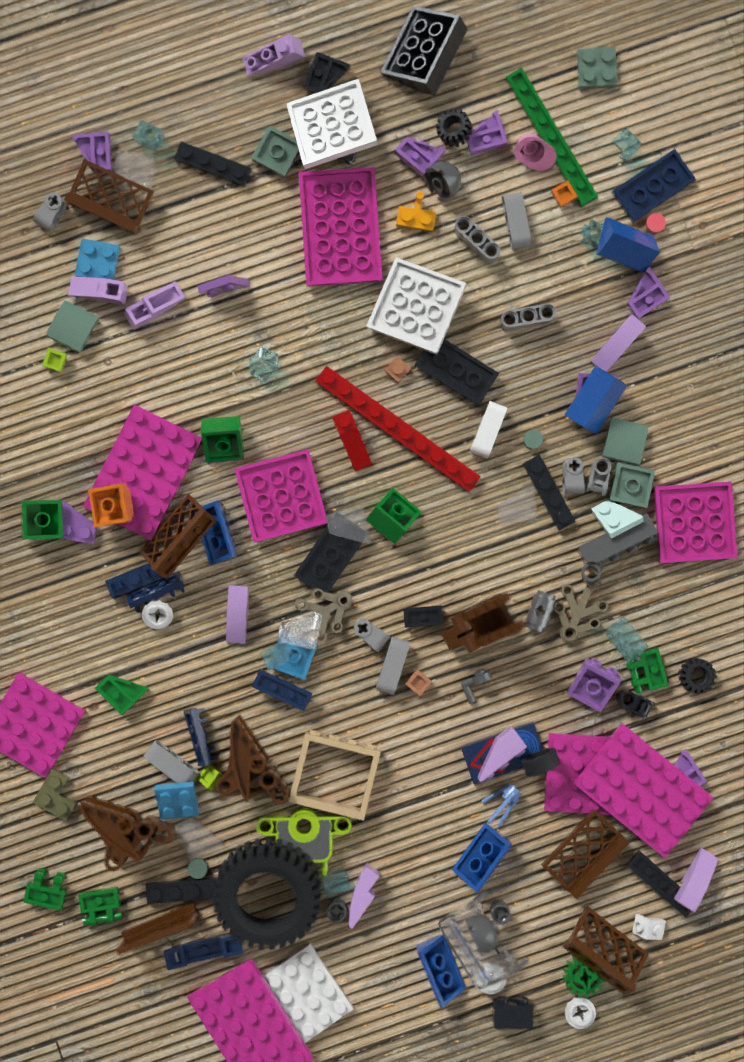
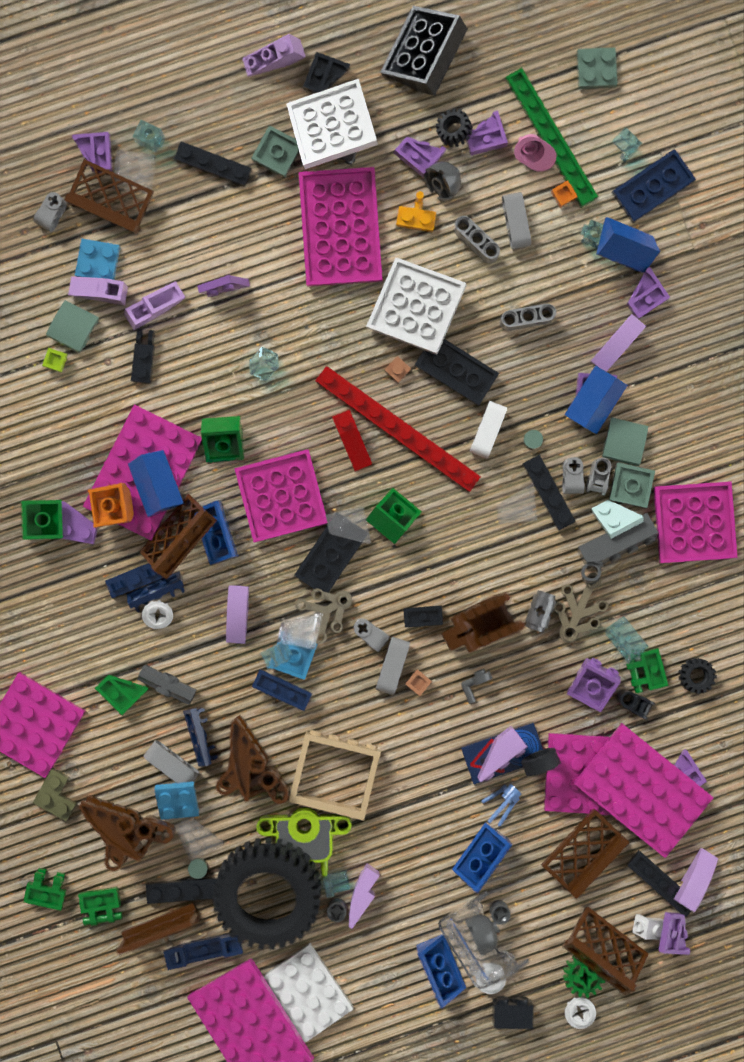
lime plate [197,764,223,791] -> none
coral tile [645,213,666,234] -> none
none -> blue slope [128,450,184,518]
none -> black hinge [131,329,155,384]
none -> dark grey piece [137,664,197,705]
none -> medium lavender wing [659,912,690,955]

